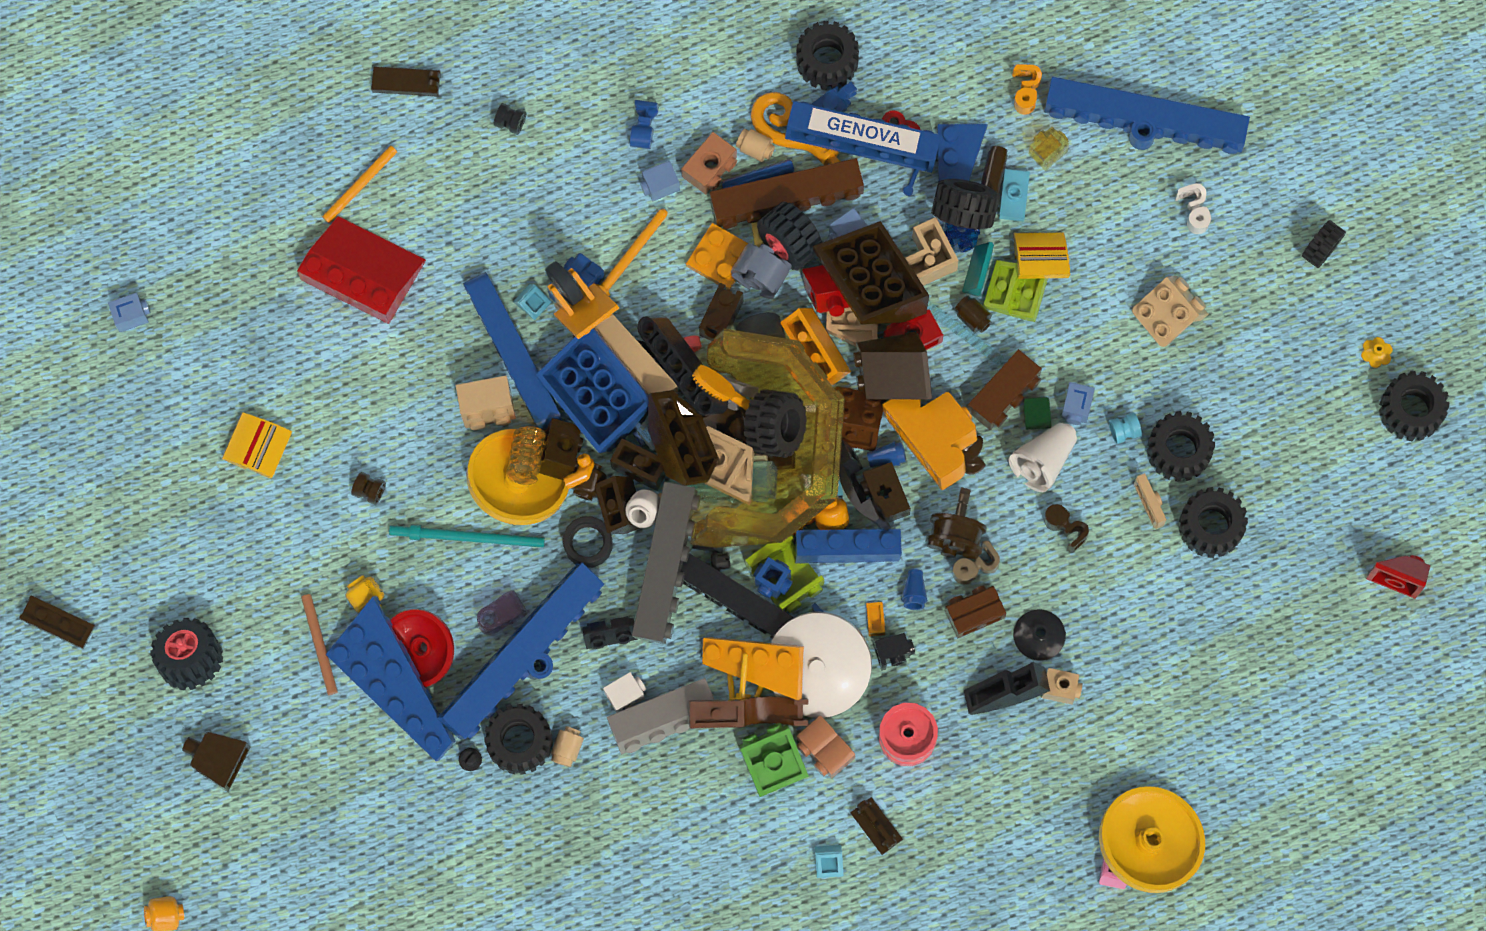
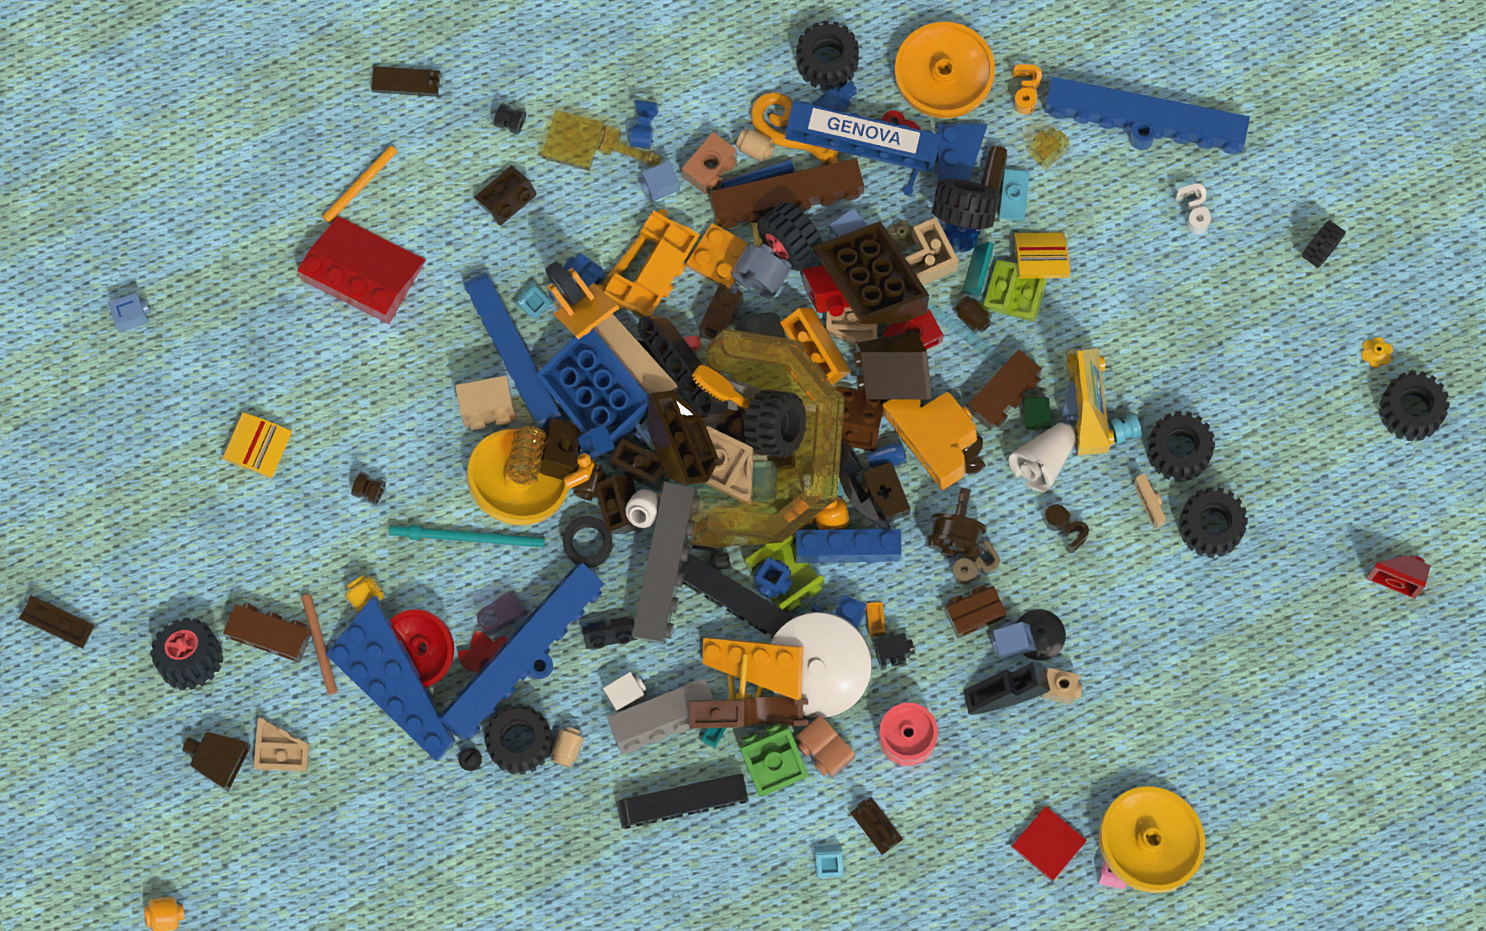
blue cone [901,569,928,610] -> none
tan bracket [1132,276,1208,347] -> none
none -> reddish brown brick [223,603,311,663]
none -> tan wing [253,718,310,772]
none -> red plate [458,631,508,674]
none -> dark brown bracket [474,165,537,226]
none -> clear yellow plate [541,110,604,171]
none -> blue slope [578,425,614,459]
none -> clear yellow brick [597,125,661,167]
none -> light orange bracket [603,210,700,318]
none -> black beam [616,774,749,829]
none -> teal piece [701,728,726,749]
none -> blue brick [835,595,867,630]
none -> olive plant [887,220,915,251]
none -> light orange dish [895,22,995,118]
none -> medium blue brick [992,621,1036,659]
none -> red tile [1011,806,1087,882]
none -> yellow wedge [1066,348,1114,455]

